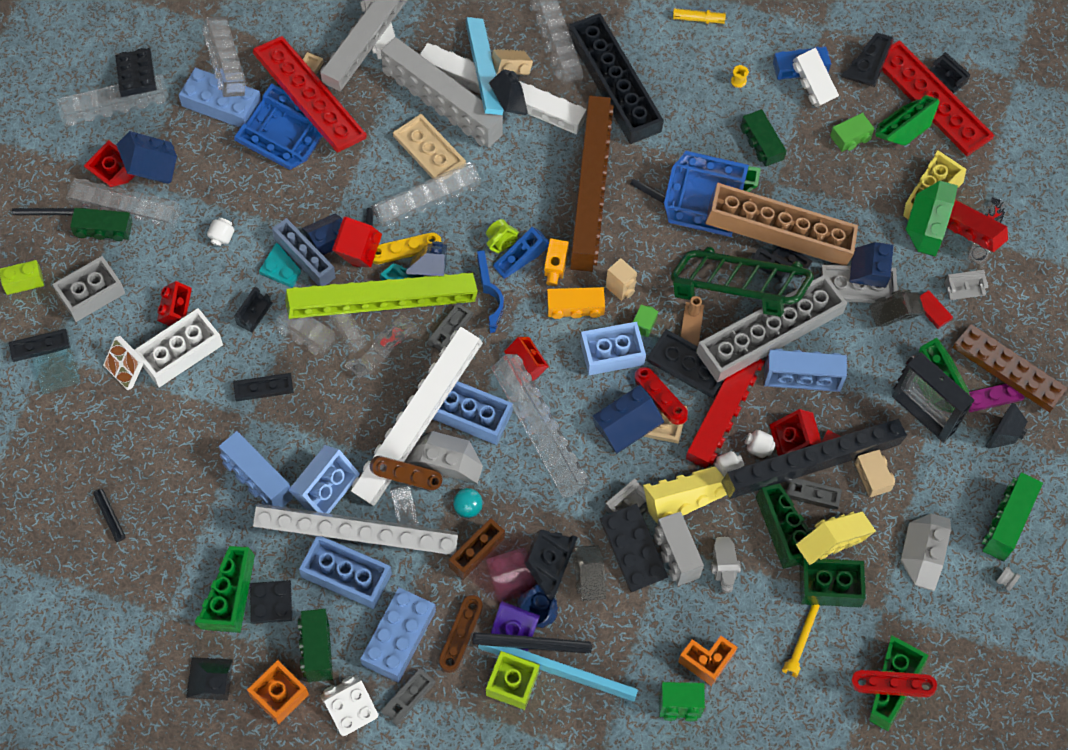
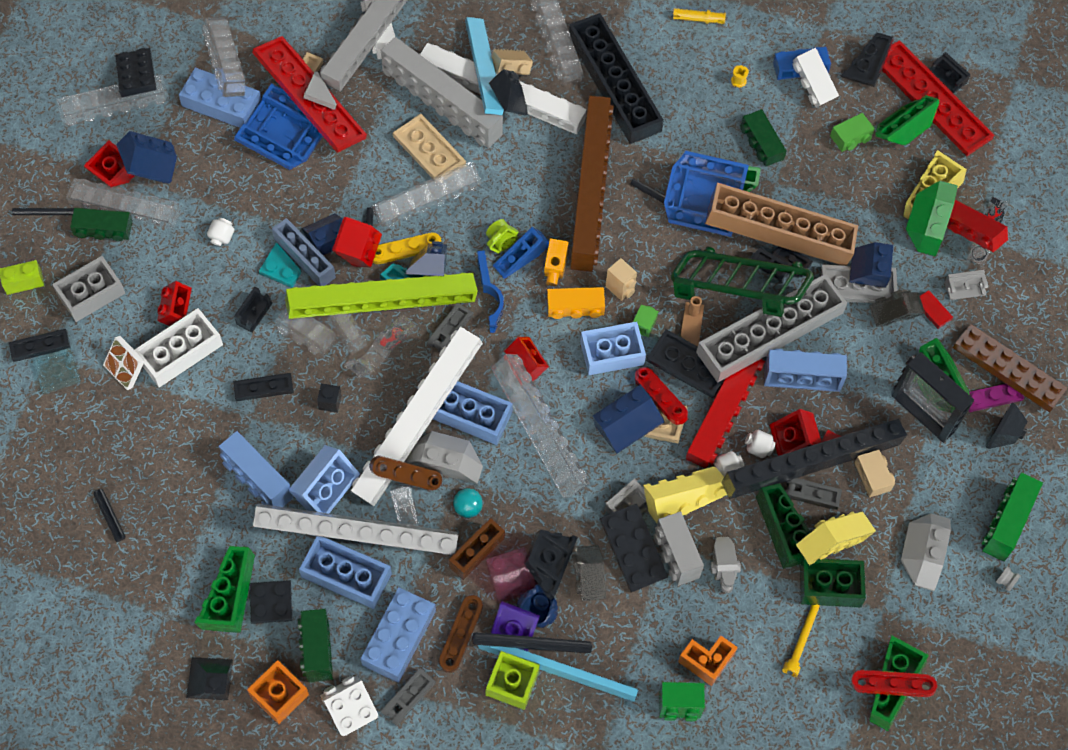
none -> light grey tile [304,71,337,110]
none -> black brick [317,383,342,413]

